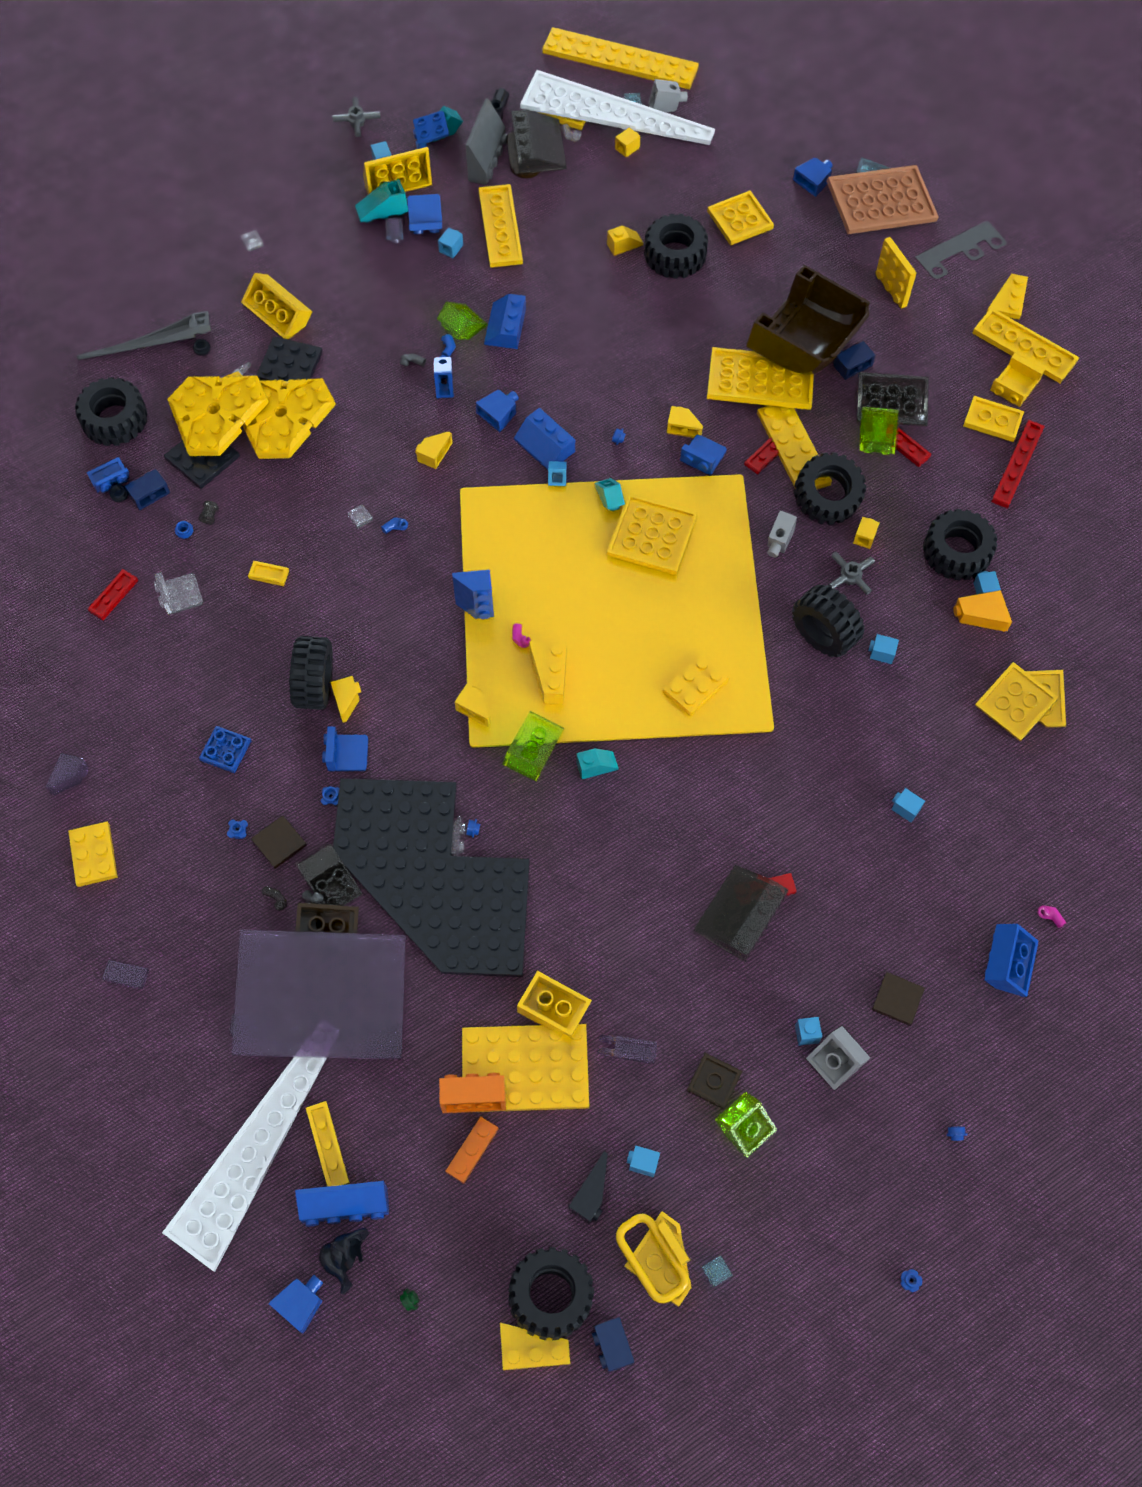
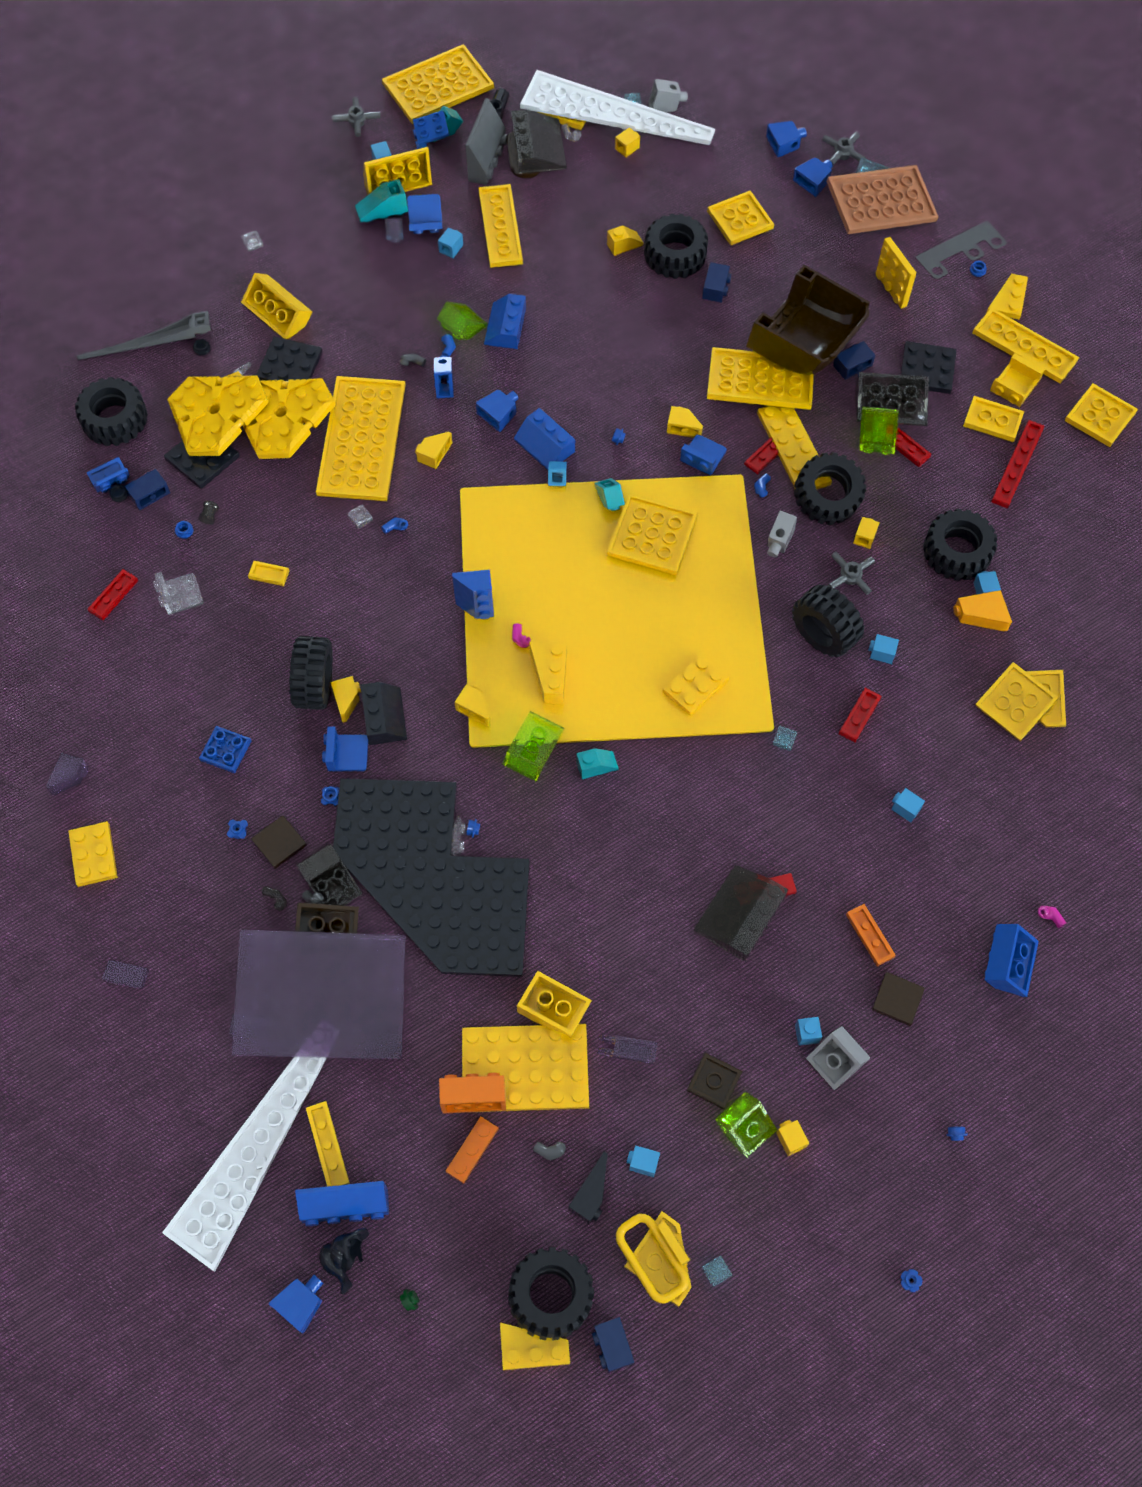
yellow plate [542,27,699,90] -> none
none -> yellow plate [316,376,406,501]
none -> black slope [361,682,407,745]
none -> yellow plate [382,44,494,124]
none -> dark grey arm [533,1141,566,1160]
none -> dark blue brick [702,262,732,303]
none -> blue arm [754,473,771,498]
none -> blue torso [766,121,807,158]
none -> clear light blue plate [773,726,797,751]
none -> yellow brick [776,1120,809,1156]
none -> dark grey bar [822,132,866,165]
none -> red tile [838,687,882,742]
none -> orange plate [846,904,896,966]
none -> black plate [899,341,957,394]
none -> blue plate [970,261,987,277]
none -> yellow plate [1065,383,1138,447]

